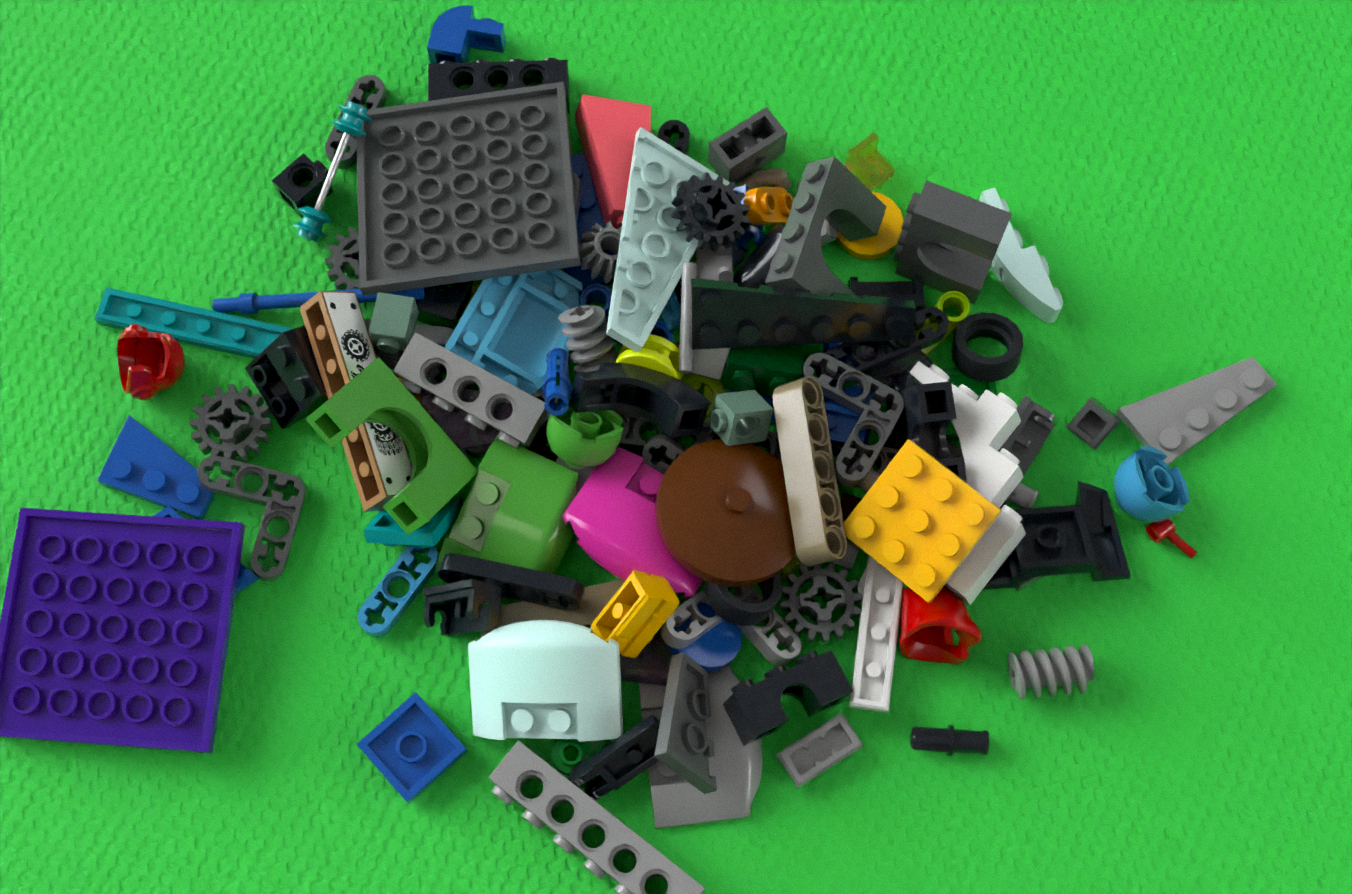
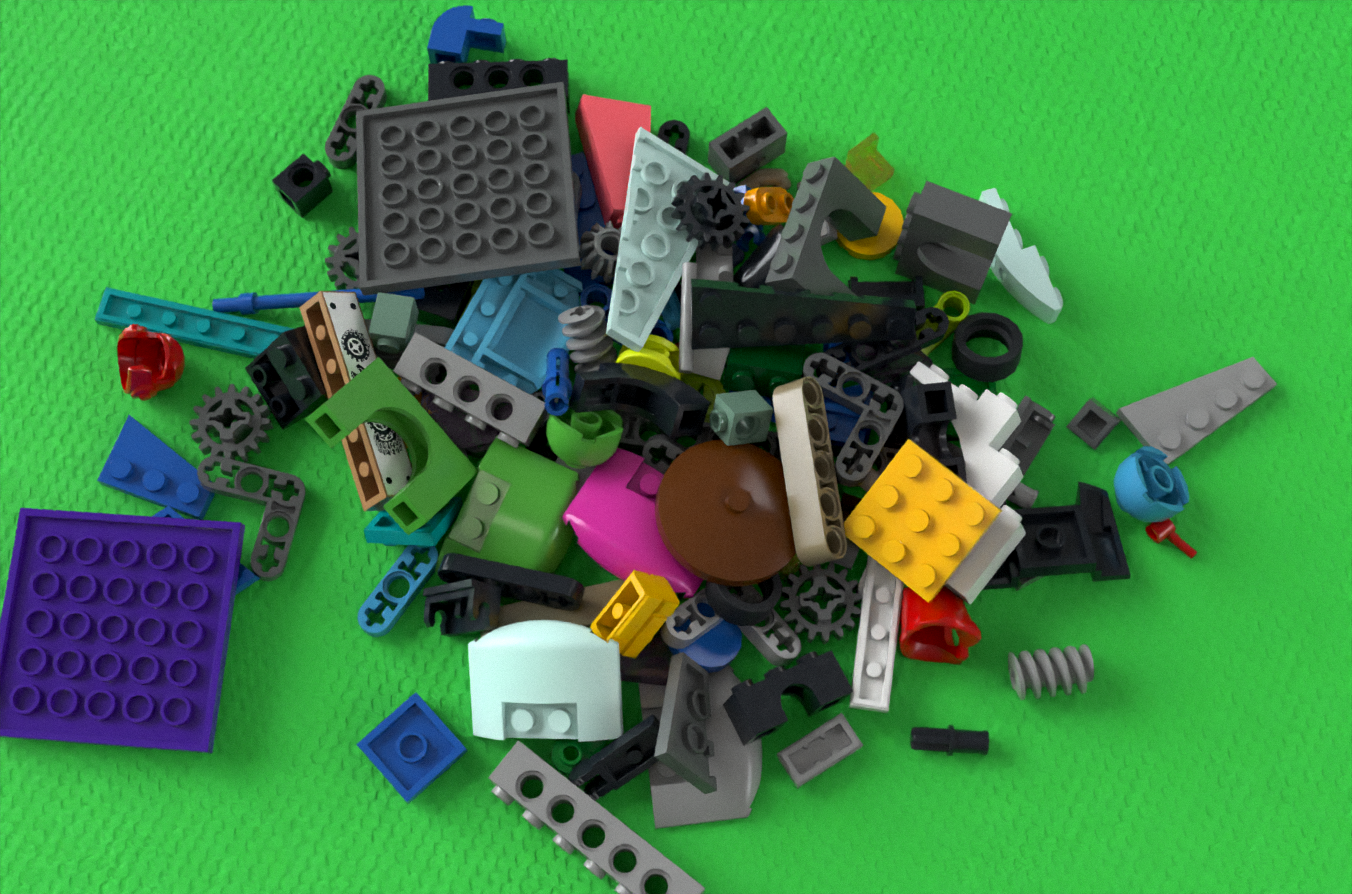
teal axle [292,101,372,242] -> none

